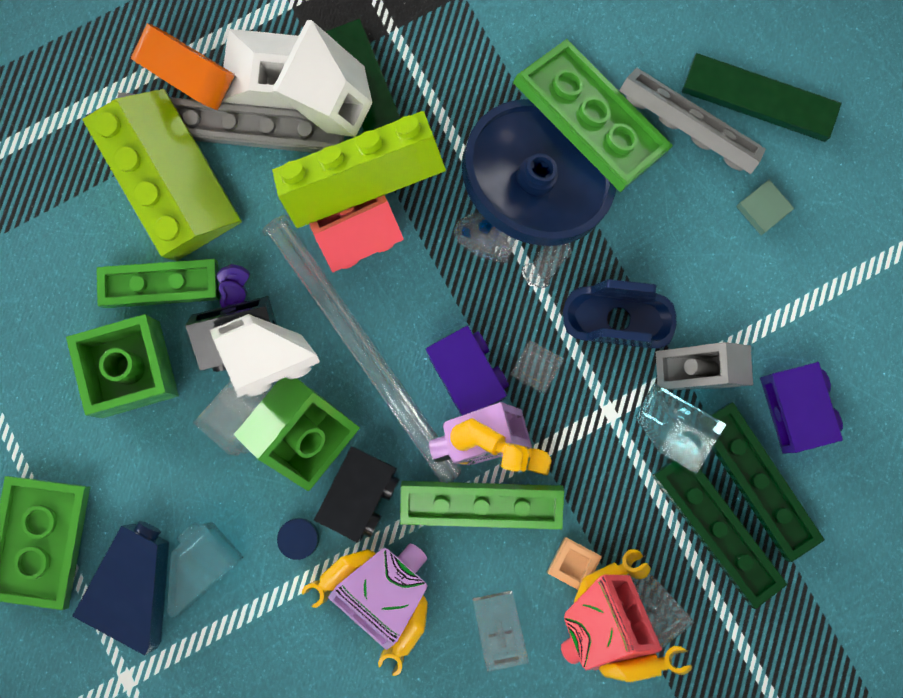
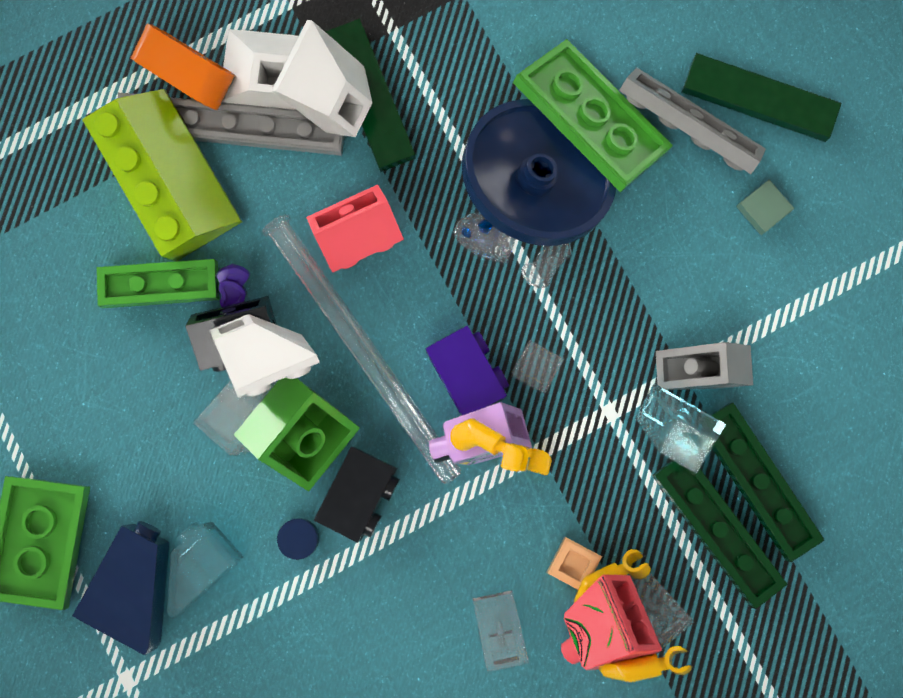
bright green brick [66,314,179,418] -> none
lime slope [272,110,446,228] -> none
torso [302,543,428,676] -> none
bright green plate [400,481,564,530] -> none
dark blue piece [563,279,677,348] -> none
dark purple brick [760,362,843,454] -> none

